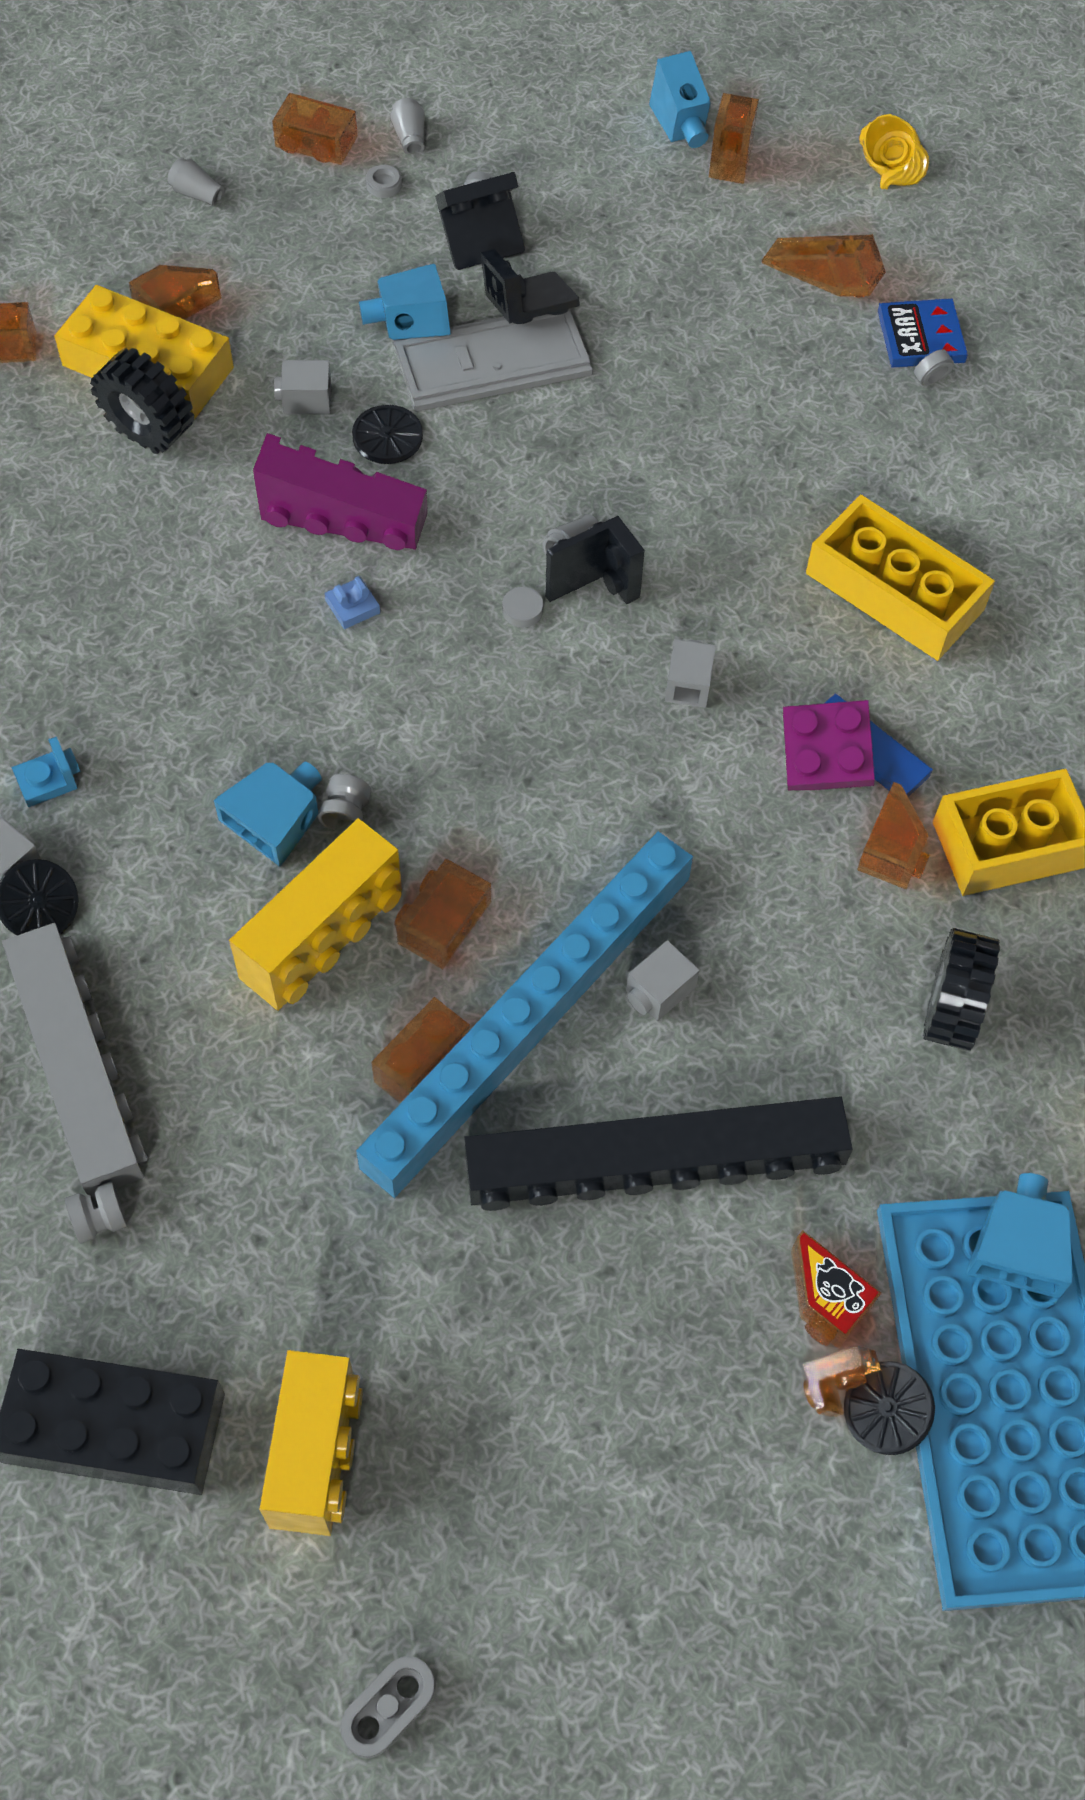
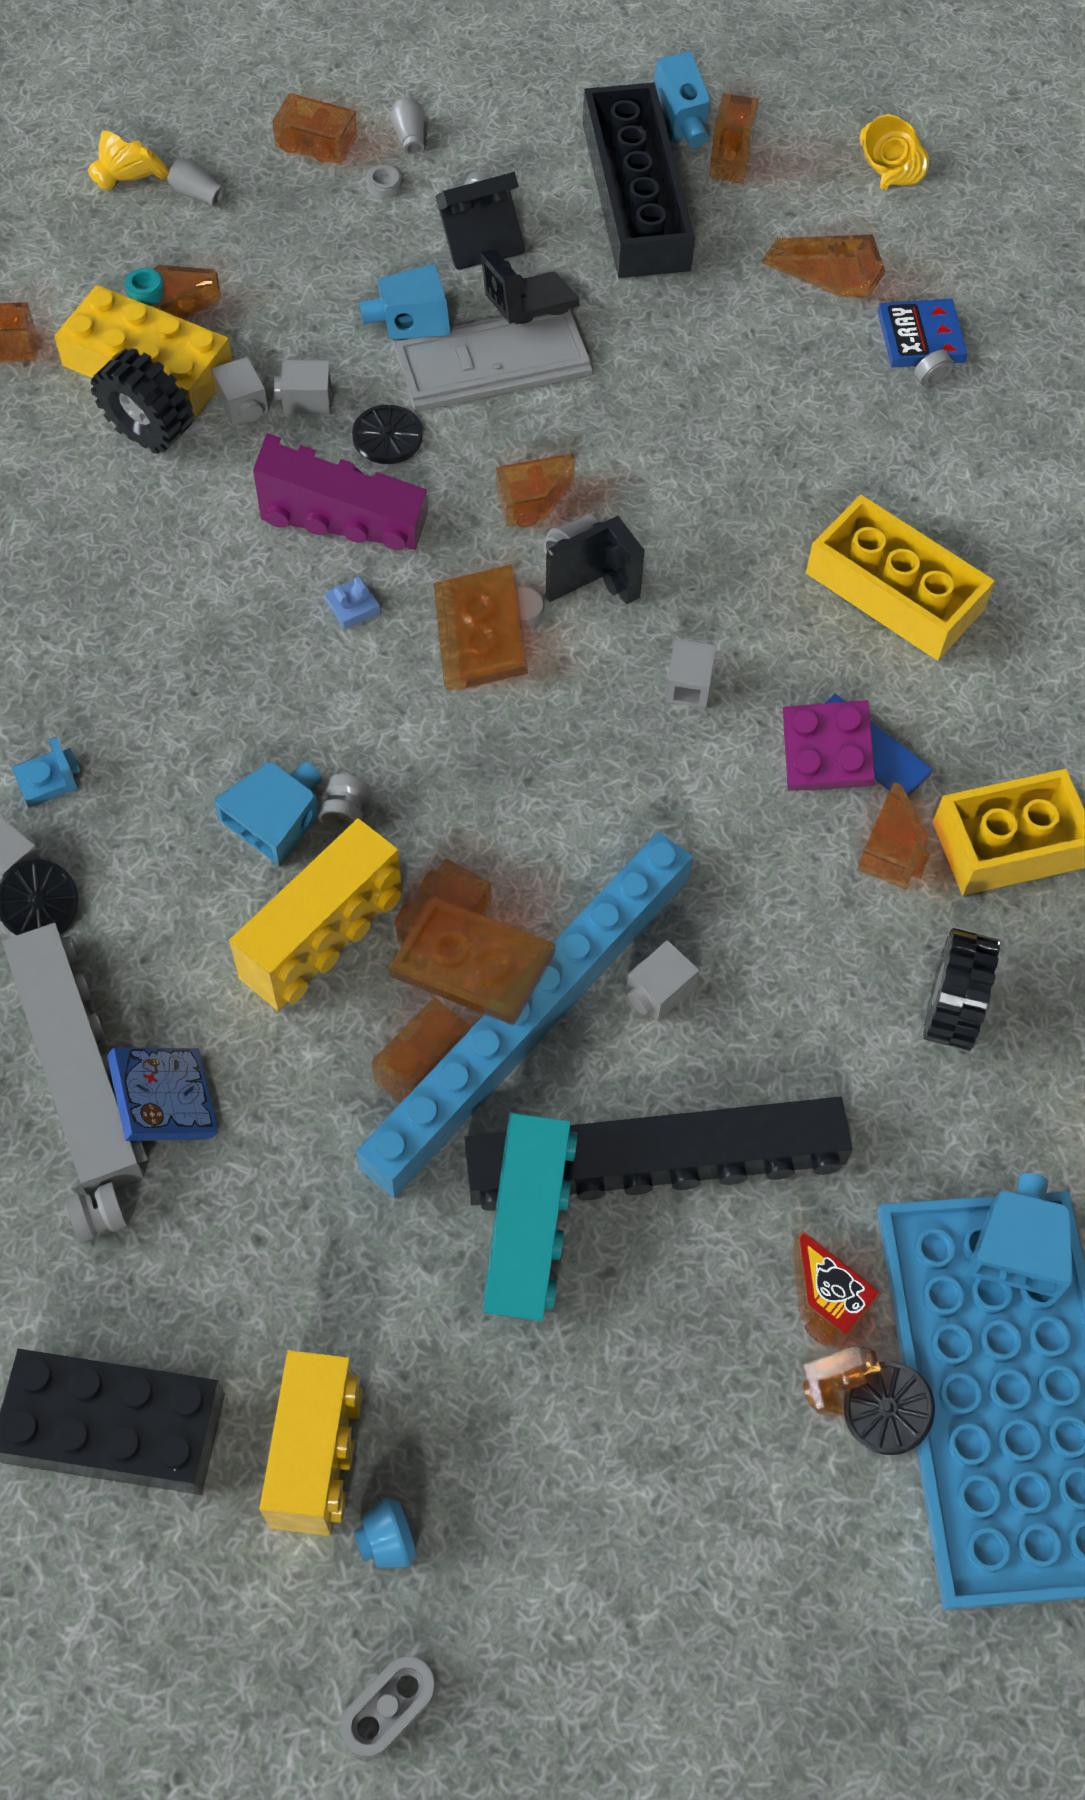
none -> yellow hair [88,130,170,191]
none -> tile [107,1047,218,1141]
none -> teal tile [125,268,165,306]
none -> light grey brick [211,356,269,425]
none -> dark azure cone [354,1497,417,1568]
none -> clear orange tile [388,897,556,1026]
none -> clear orange tile [434,564,528,690]
none -> teal brick [482,1113,577,1321]
none -> clear orange slope [496,453,575,527]
none -> black brick [582,82,695,278]

